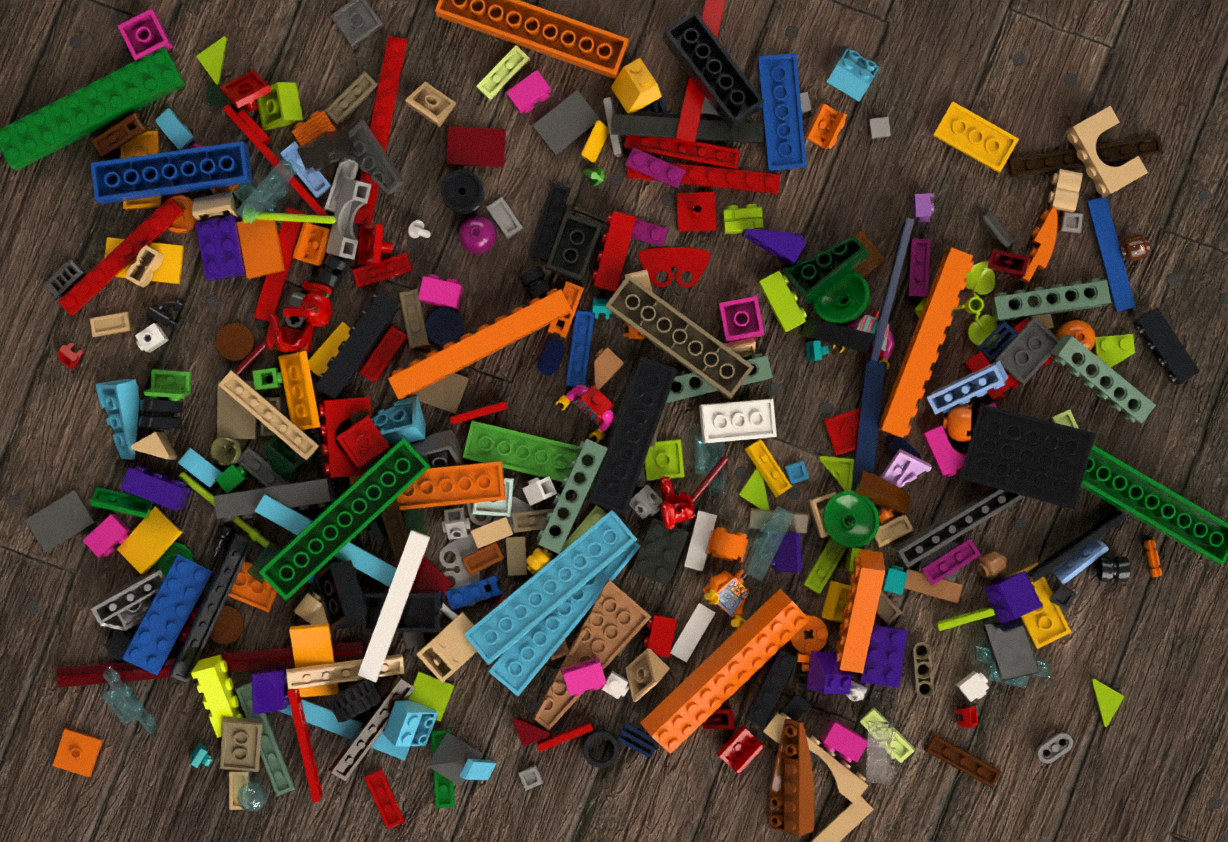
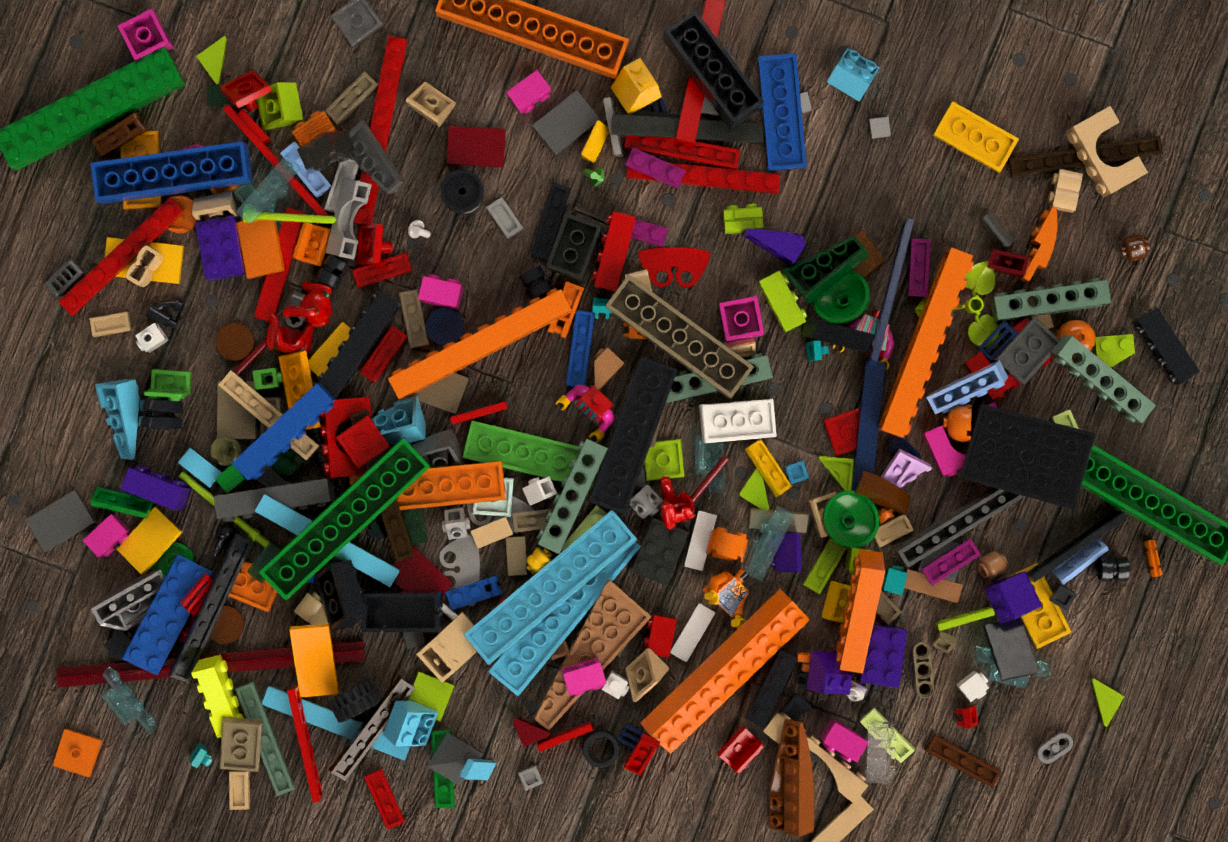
red tile [57,343,83,370] -> none
tan slope [130,432,178,460] -> none
medium azure slope [155,108,195,150] -> none
clear light blue hair [237,782,267,812] -> none
dark purple slope [252,669,290,714] -> none
tan tile [286,654,404,690] -> none
white tile [358,530,430,682] -> none
magenta cylinder [458,216,497,255] -> none
dark orange tile [461,542,504,576] -> none
yellowish green plate [476,45,530,101] -> none
clear blue tile [538,339,565,376] -> none
red tile [677,192,717,232] -> none
dark red slope [703,706,734,730] -> none
orange plate [790,615,828,654] -> none
orange bracket [804,103,847,149] -> none
medium lavender brick [912,193,934,222] -> none
light grey tile [1060,212,1083,234] -> none
blue tile [1086,197,1135,312] -> none
none -> red tile [179,573,213,616]
none -> blue brick [232,383,336,480]
none -> red tile [623,733,661,776]
none -> dark tan tile [932,631,958,653]

